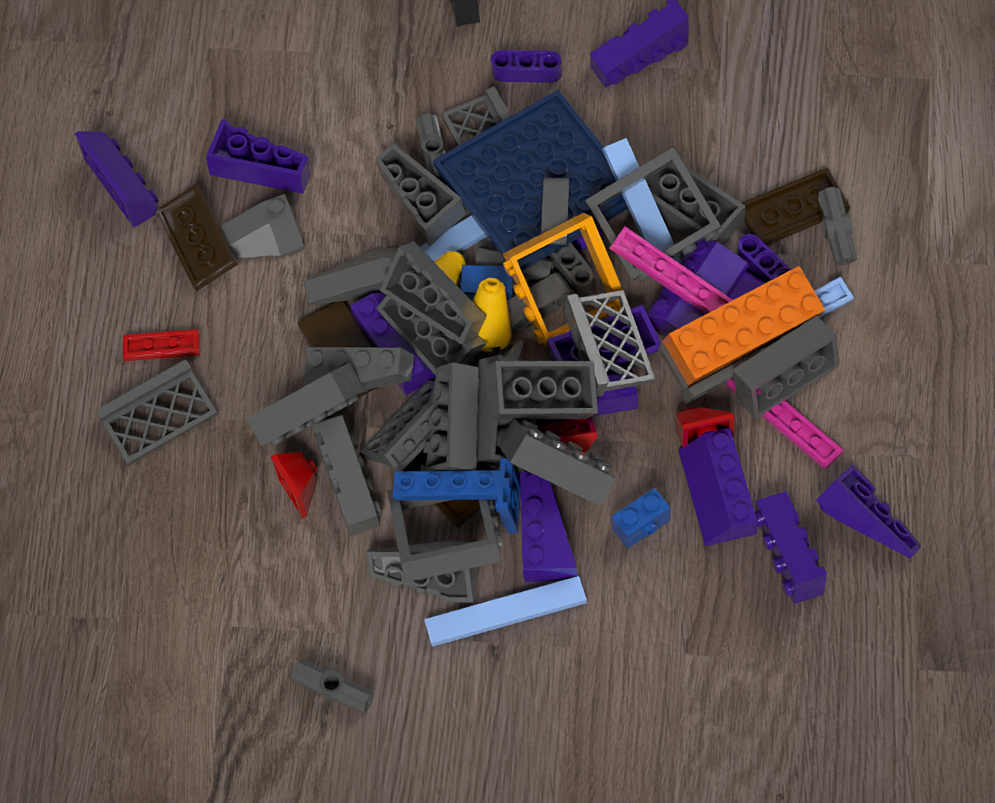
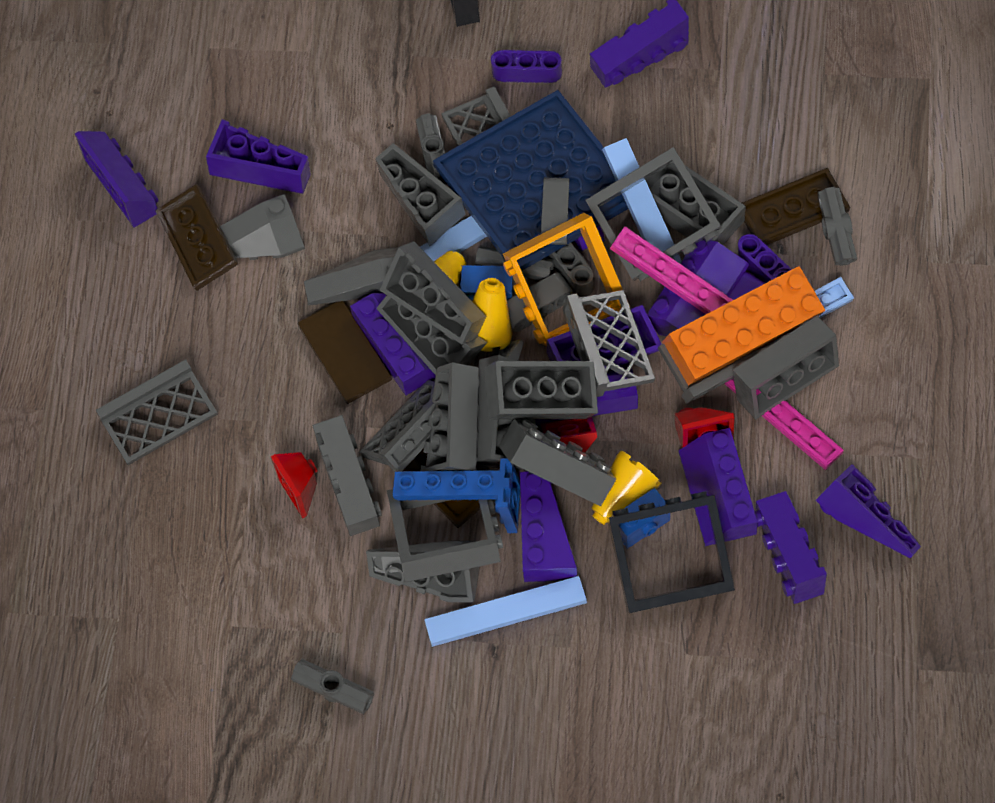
red tile [123,329,200,361] -> none
dark grey brick [246,363,364,446] -> none
dark grey wedge [303,347,414,393] -> none
none -> yellow cone [591,451,662,525]
none -> black window [607,491,735,613]

